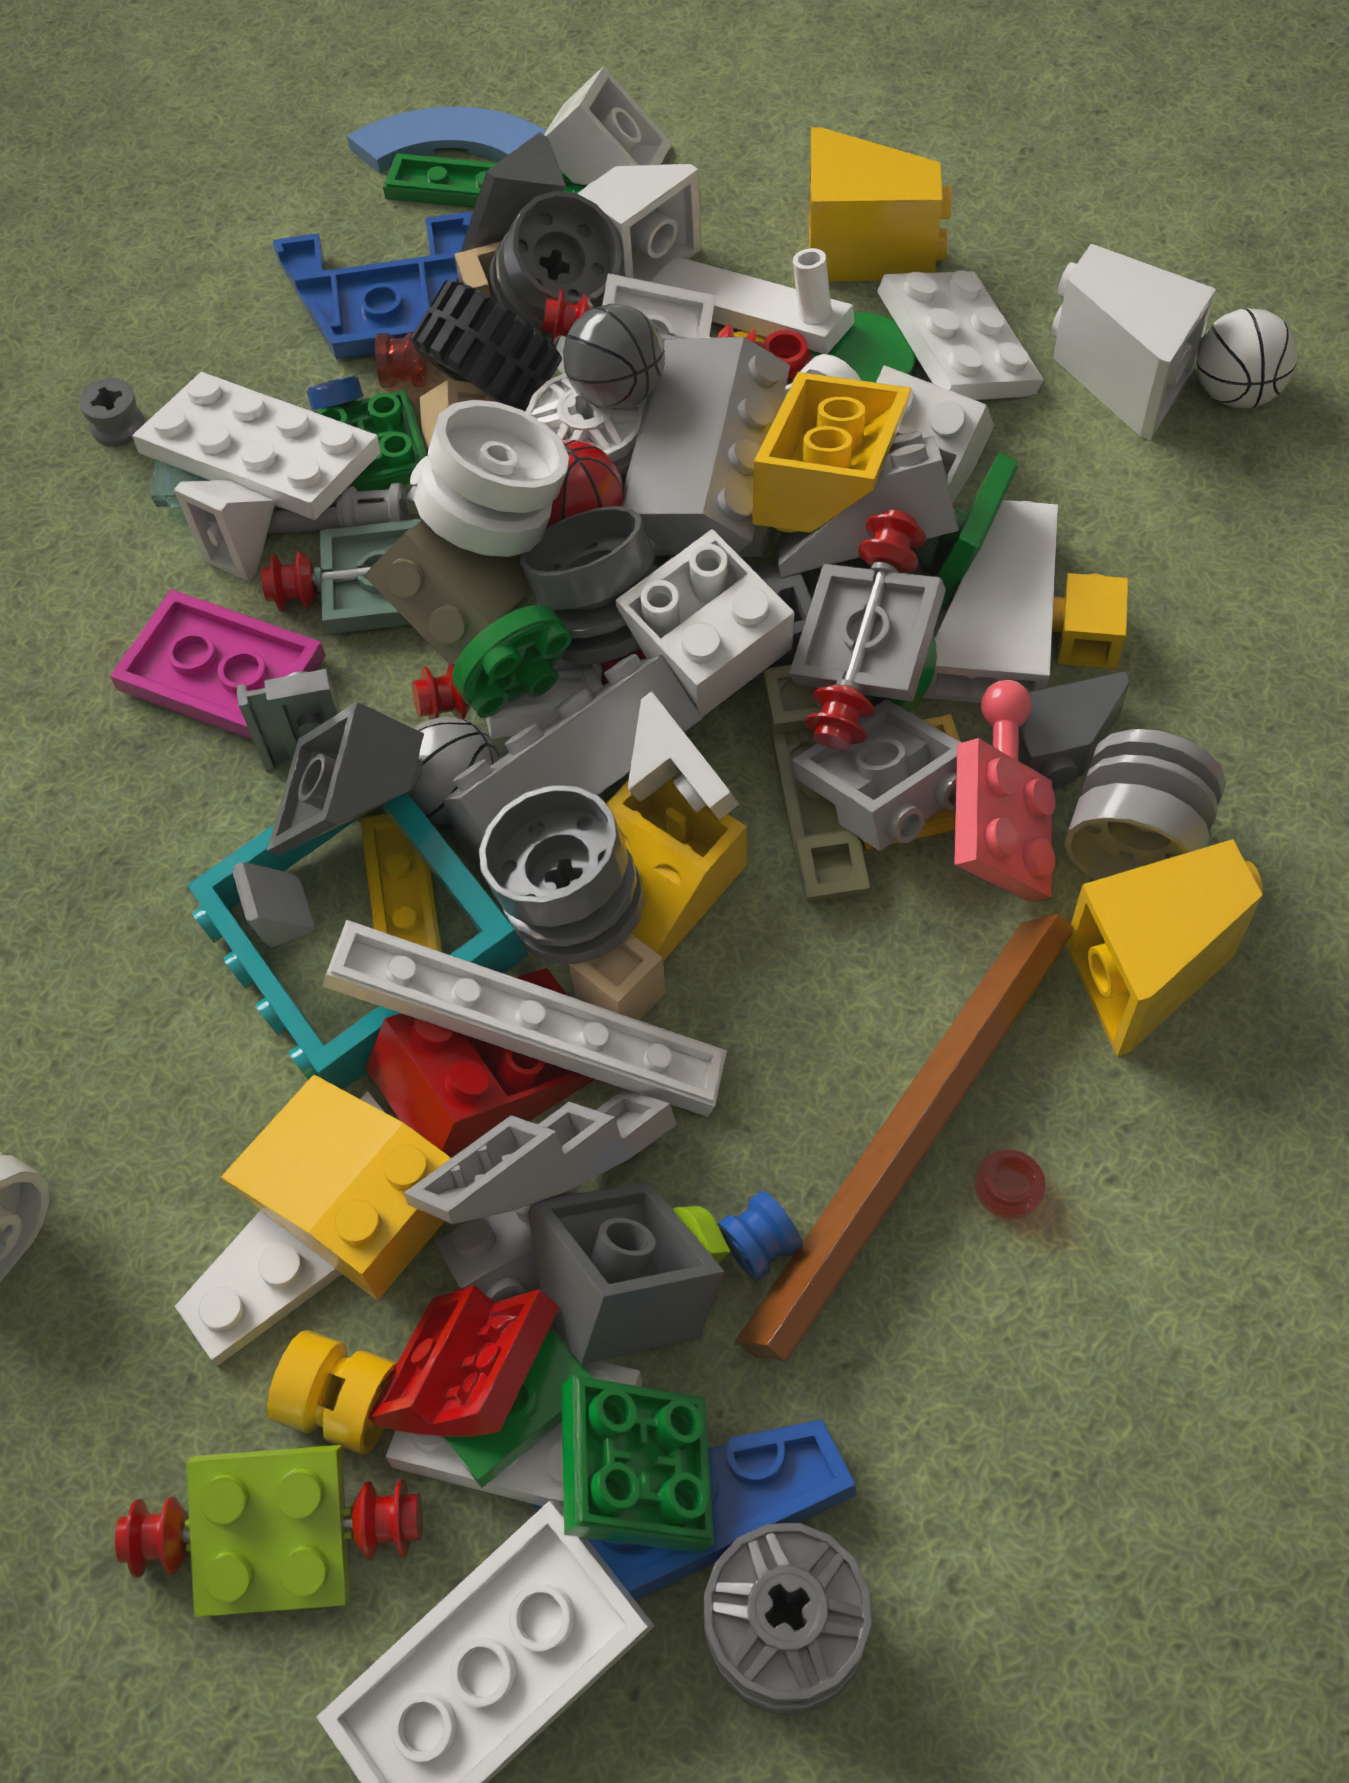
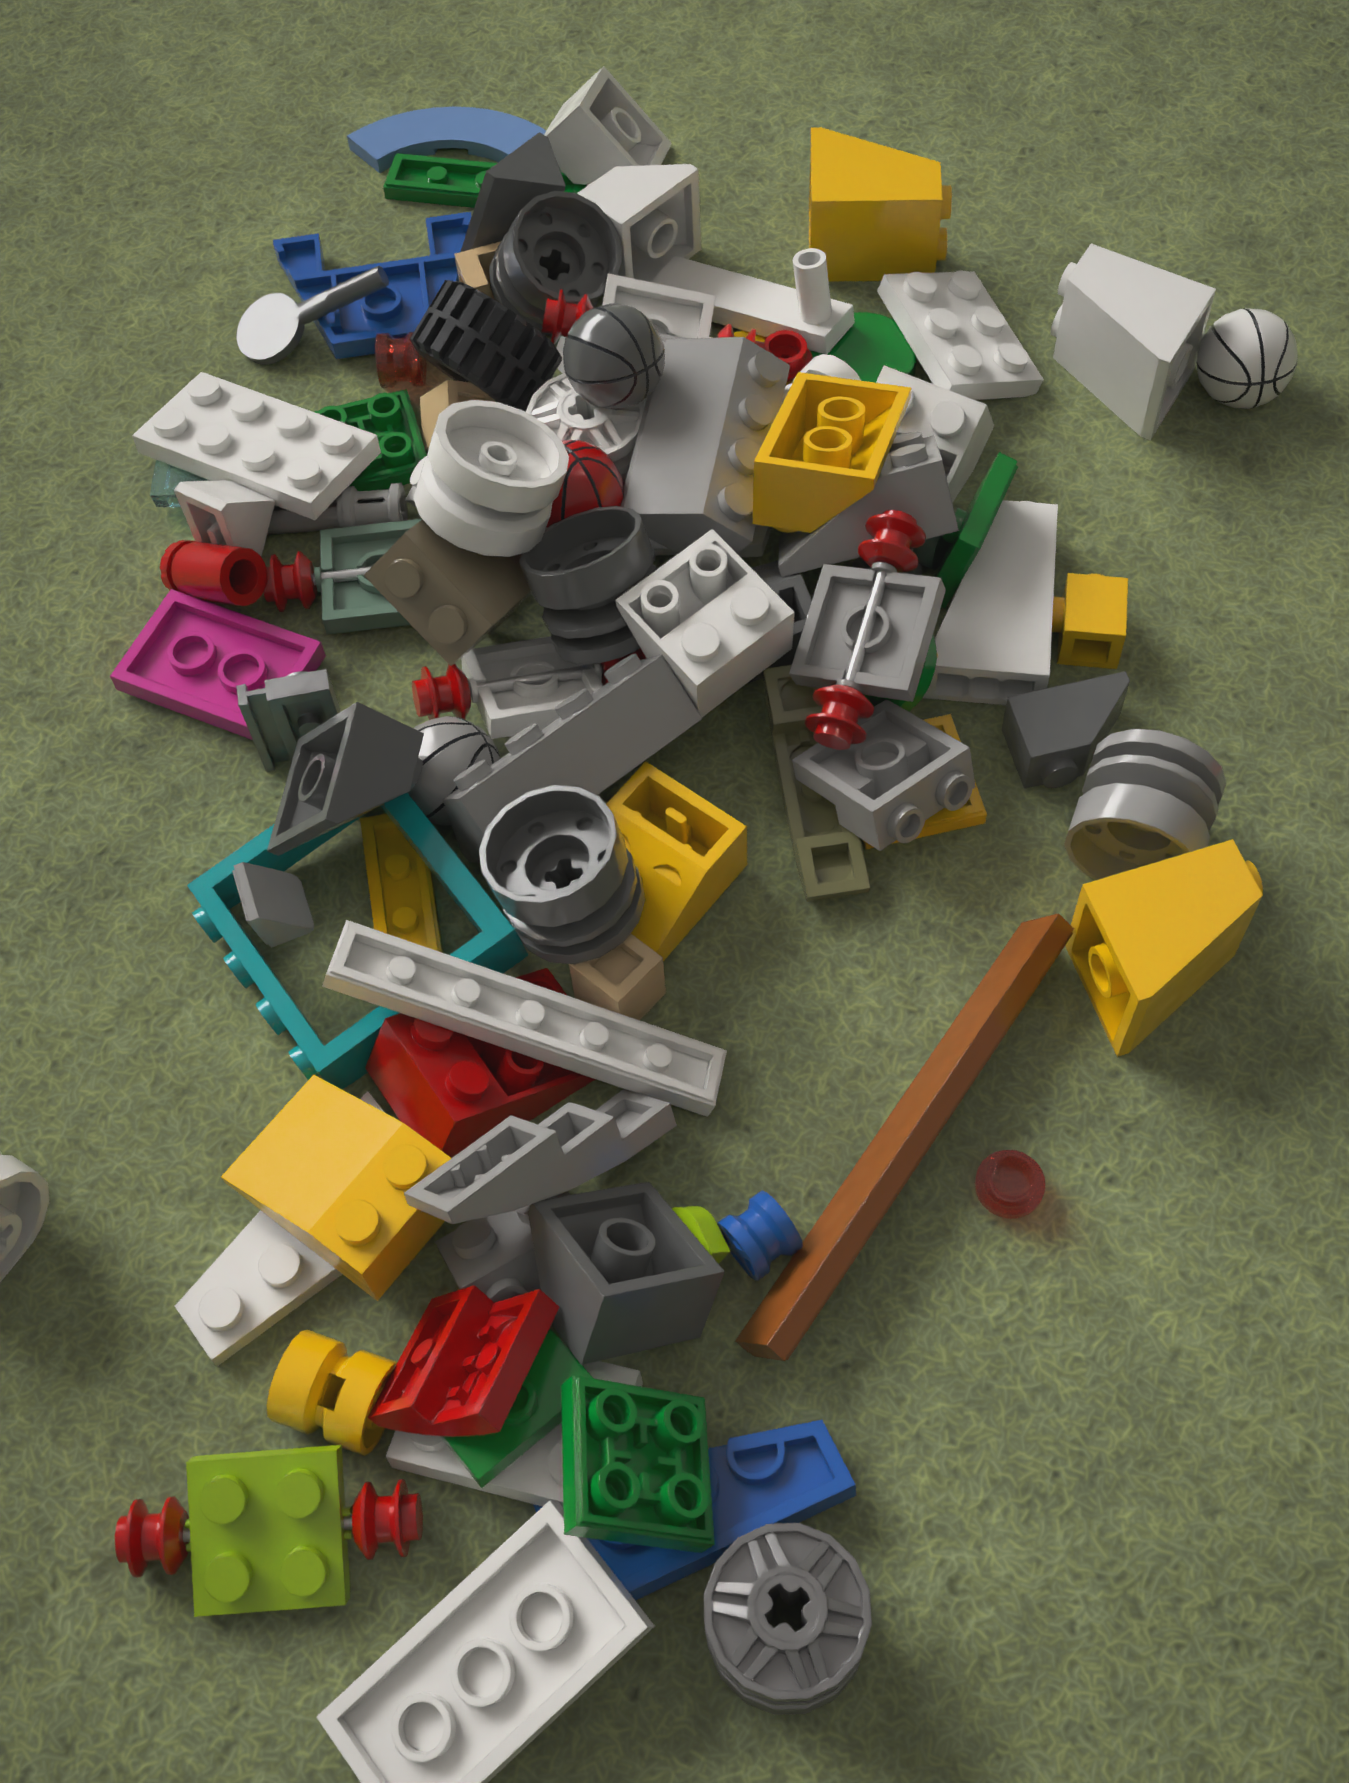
dark grey wheel [79,378,145,447] -> none
blue tile [306,375,364,410] -> none
green tile [452,605,572,718] -> none
white slope [628,691,739,820] -> none
coral plate [955,680,1056,901] -> none
none -> red piece [160,540,267,606]
none -> piece [236,265,389,365]

